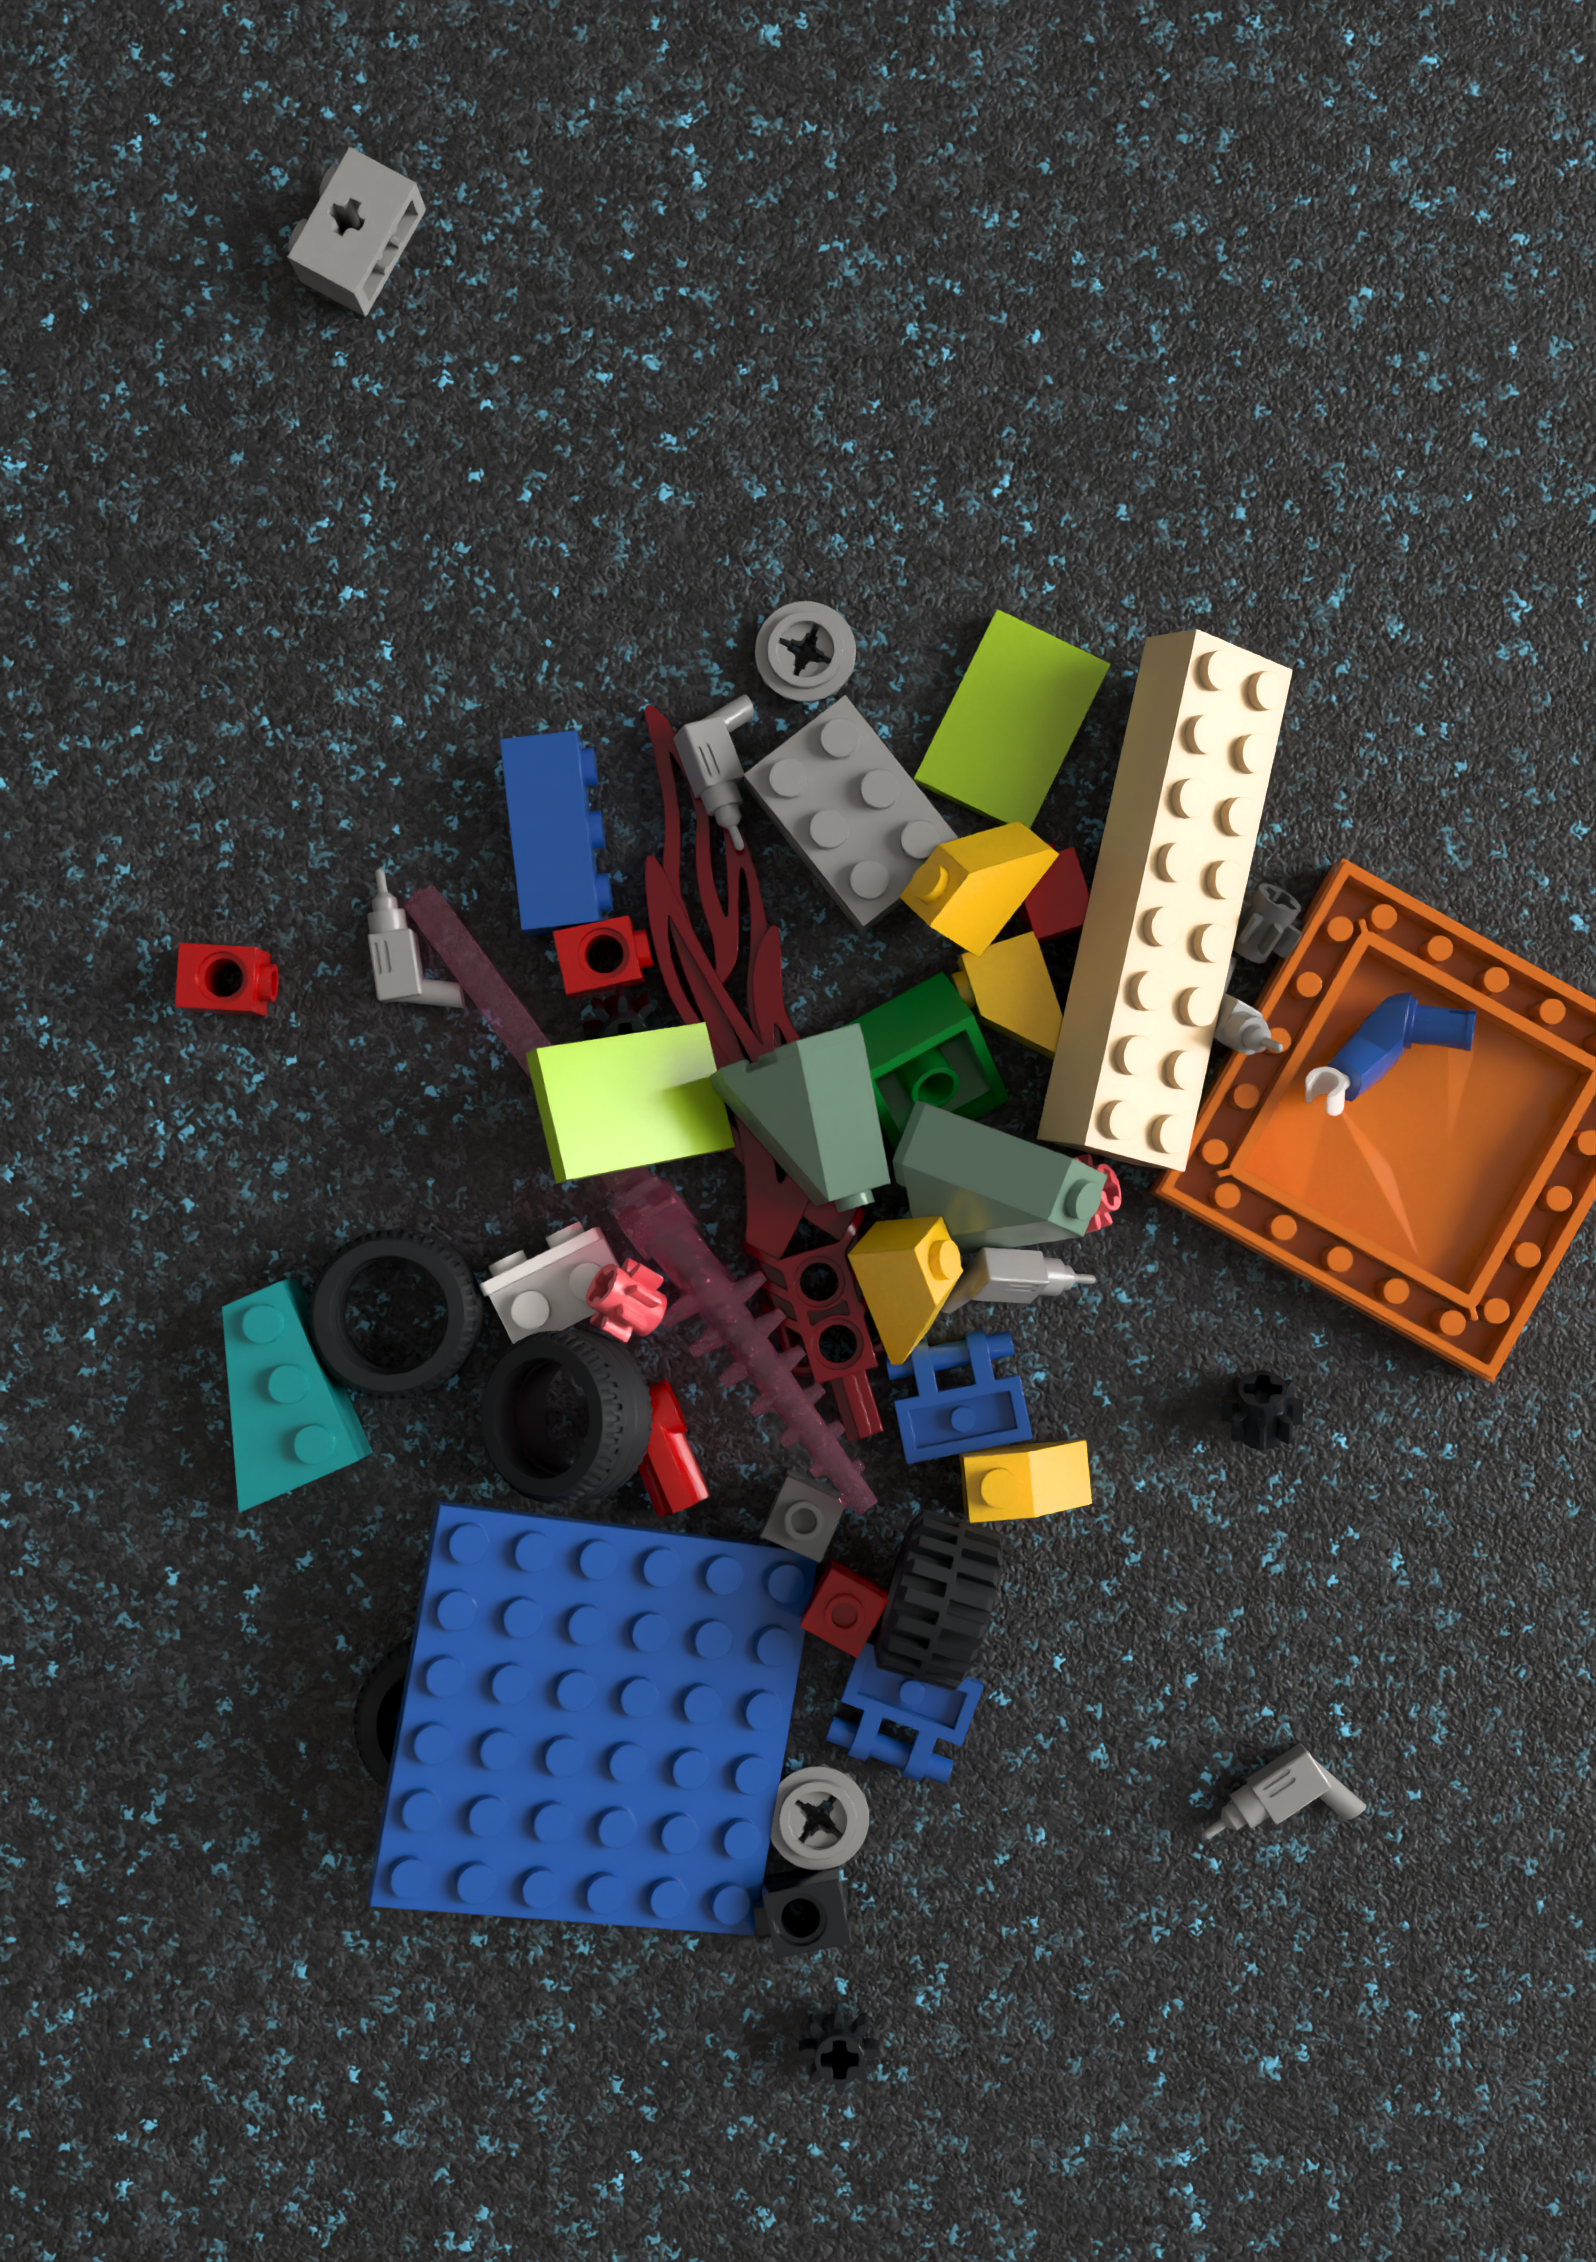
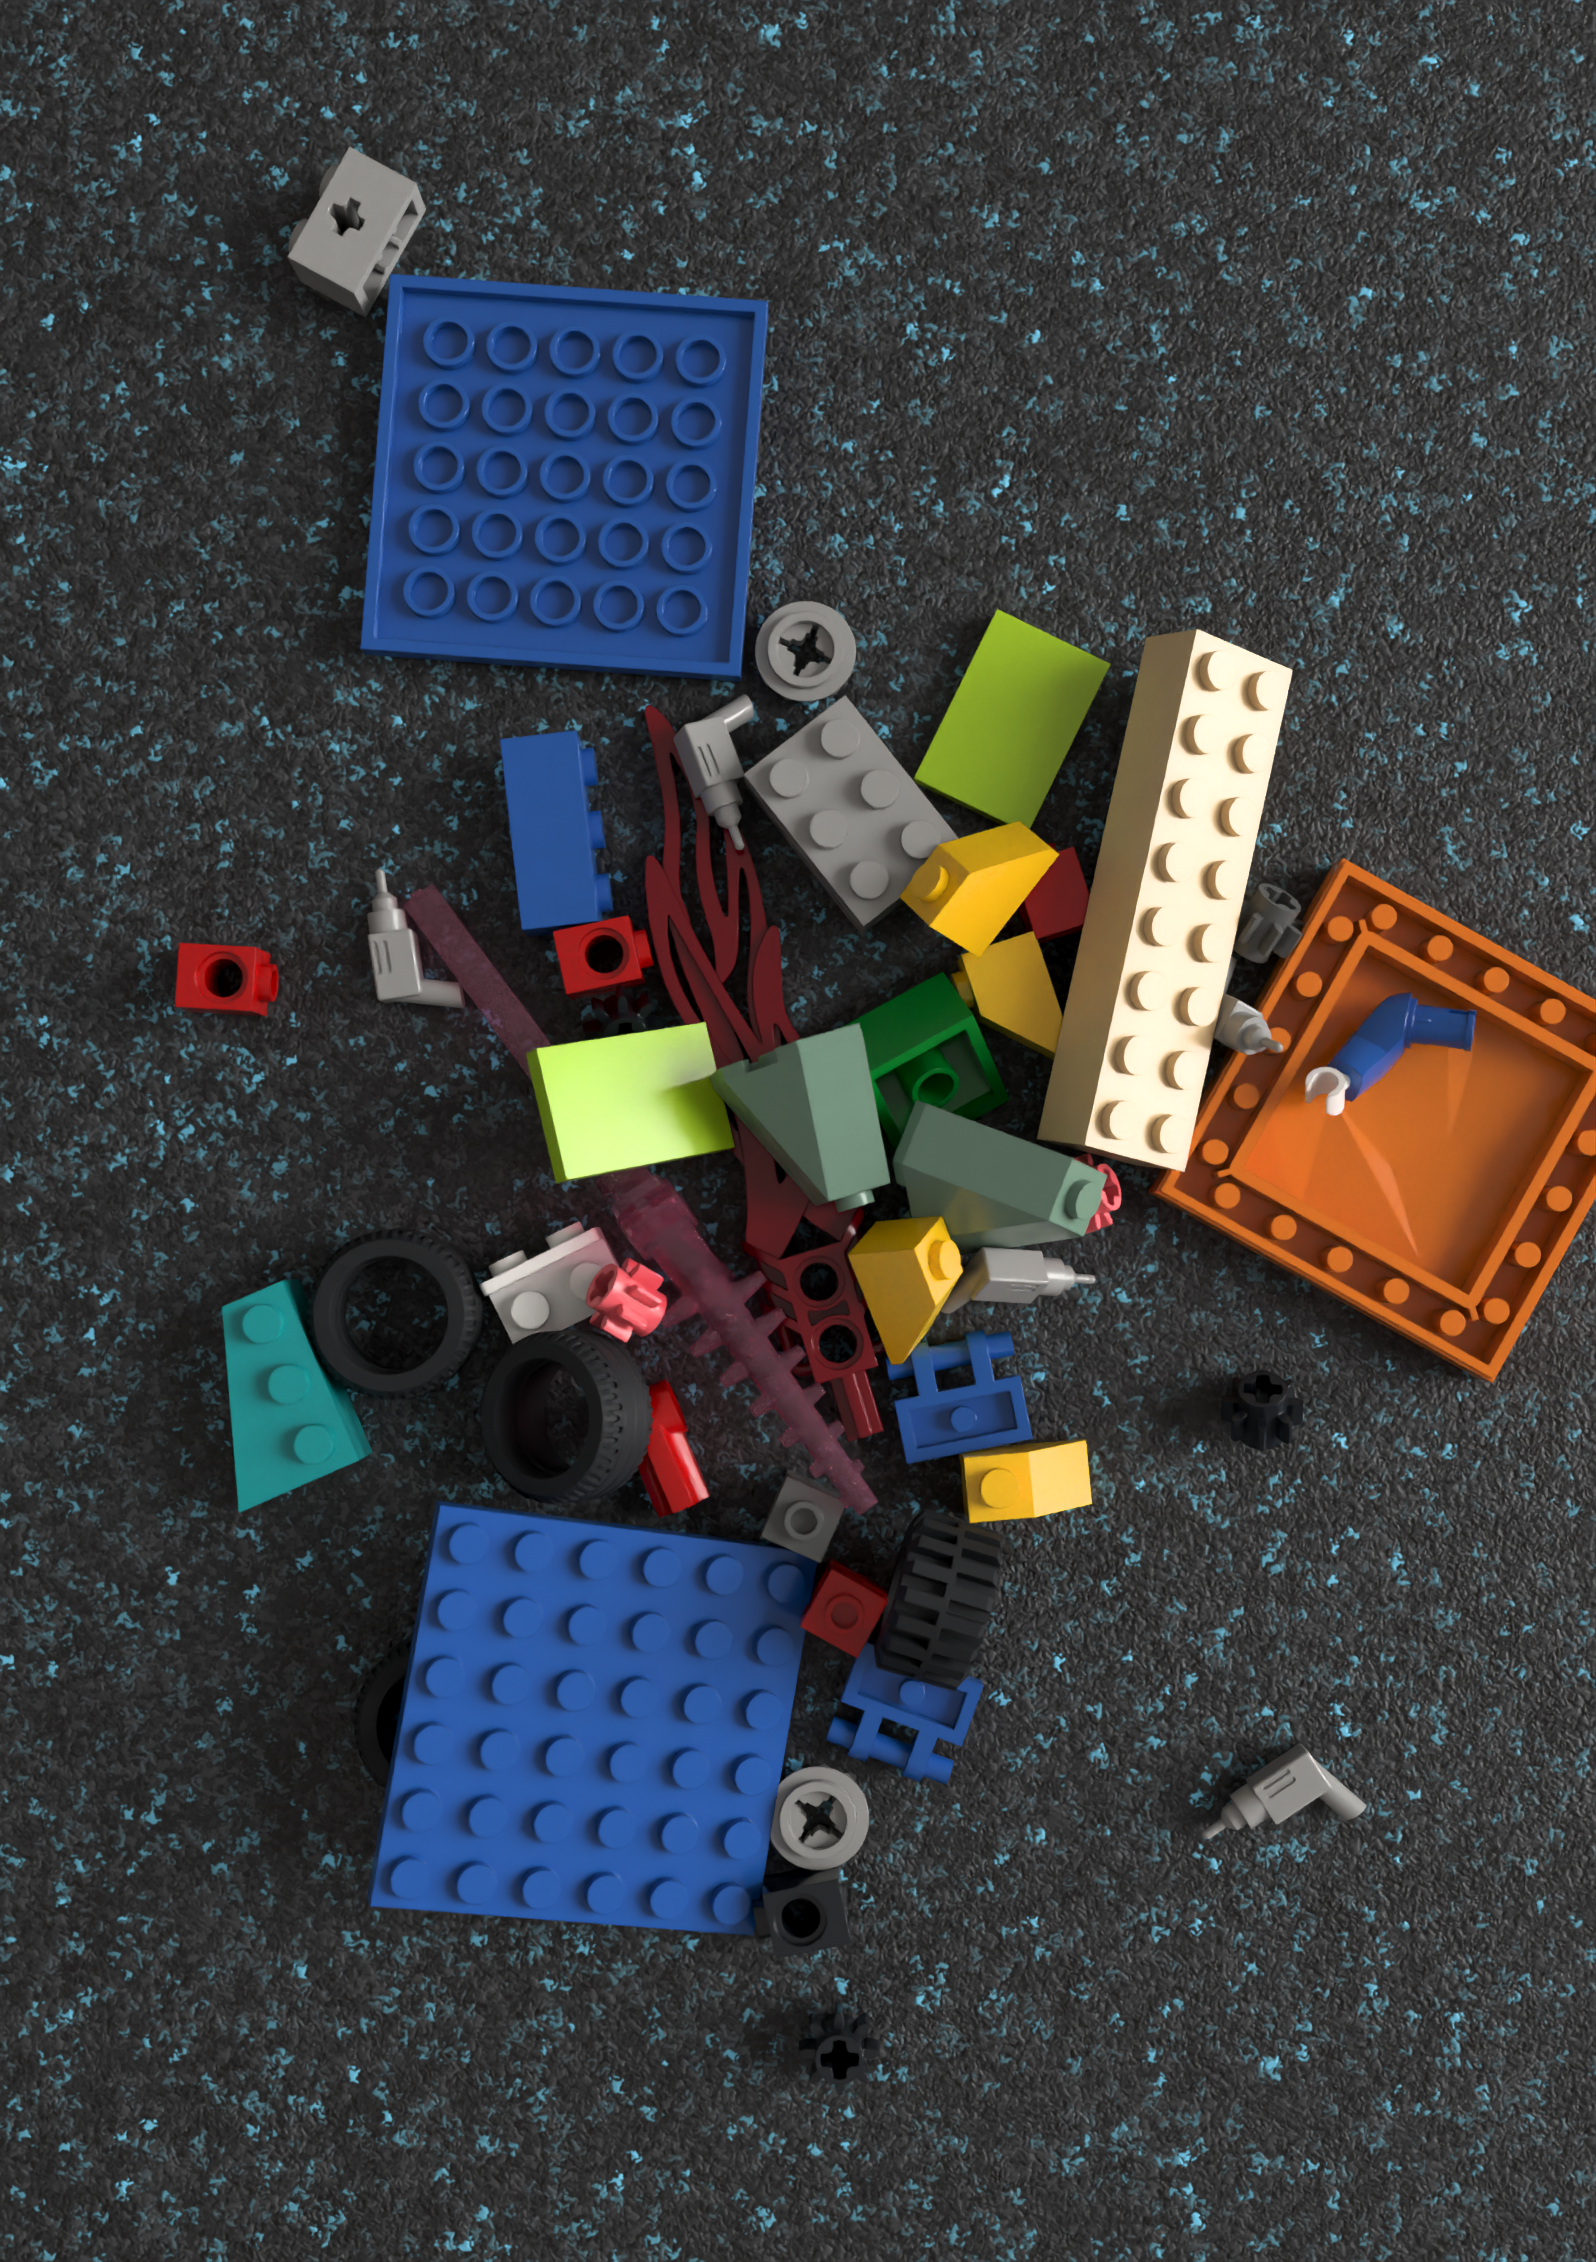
none -> blue plate [360,274,769,682]

